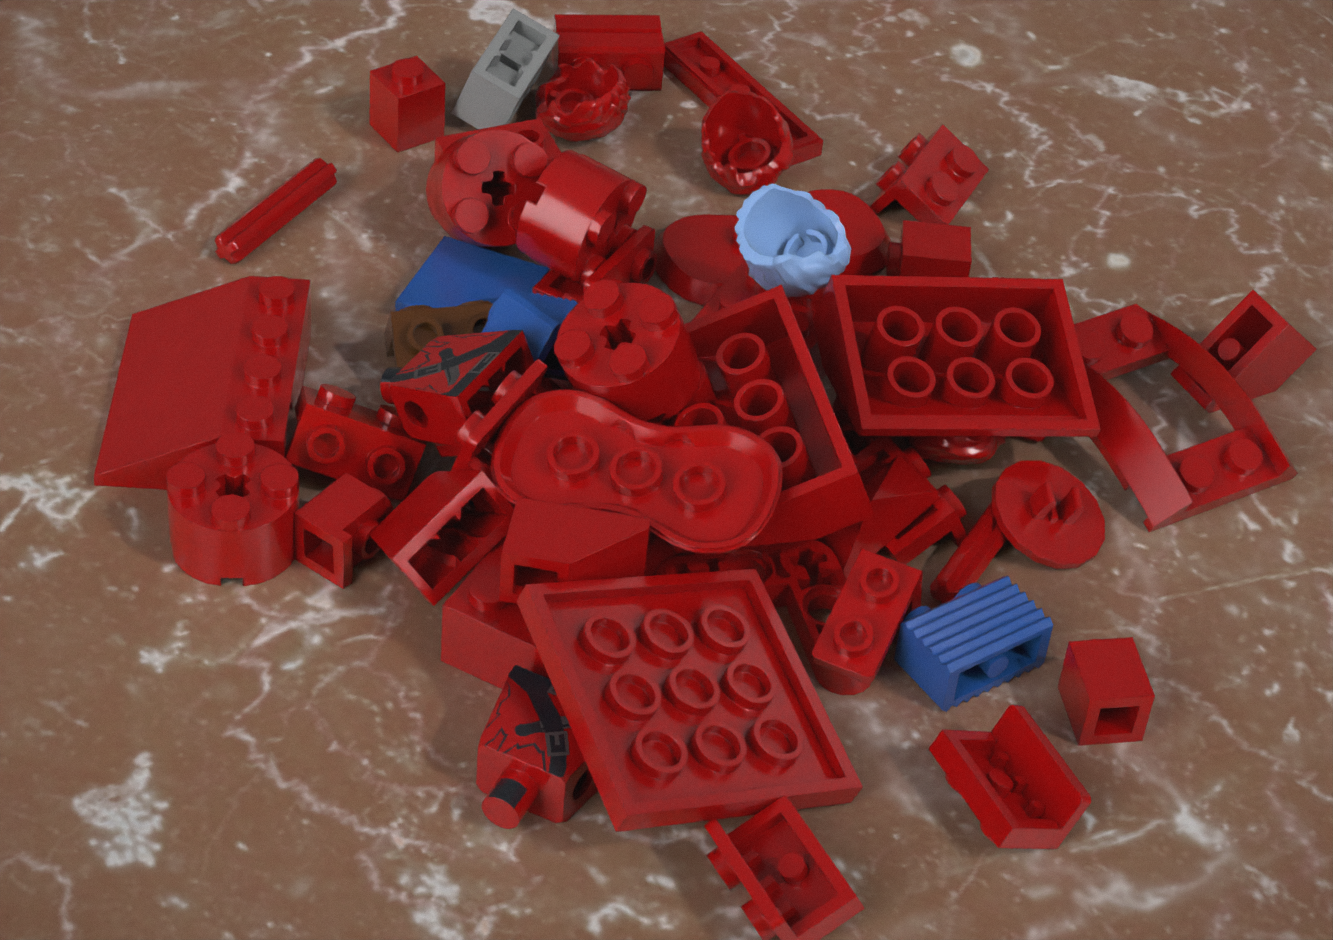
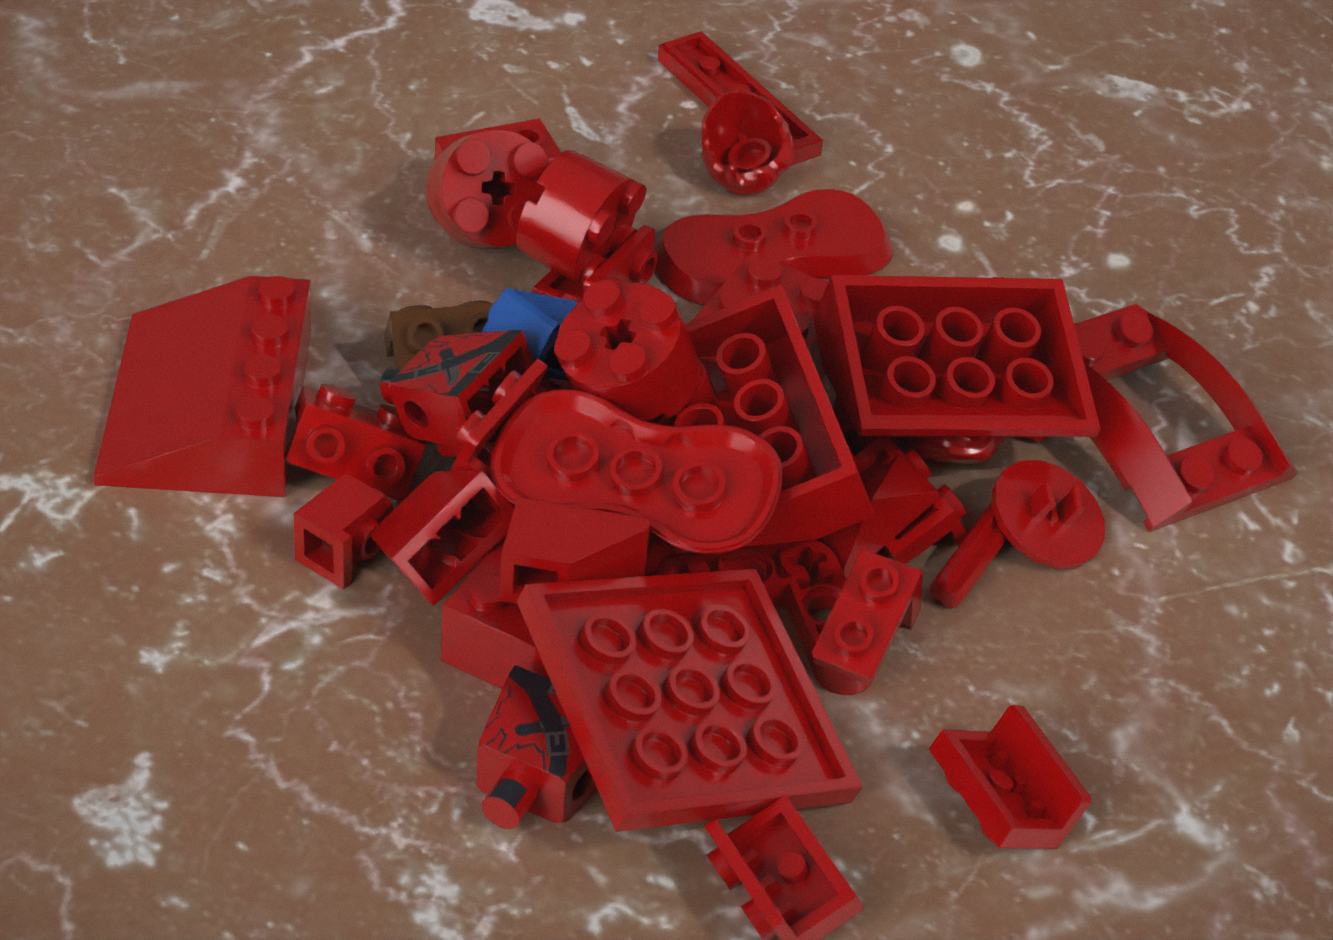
red brick [166,432,300,586] -> none
red axle [214,158,337,264] -> none
red brick [369,56,446,153] -> none
blue tile [395,236,550,311] -> none
light grey brick [451,8,560,129] -> none
red hair [535,59,631,142] -> none
red brick [552,14,665,91] -> none
light blue hair [734,184,852,298] -> none
red bracket [870,124,989,225] -> none
red brick [886,220,972,277] -> none
blue brick [894,576,1053,712] -> none
red brick [1058,637,1155,746] -> none
red slope [1170,290,1317,413] -> none

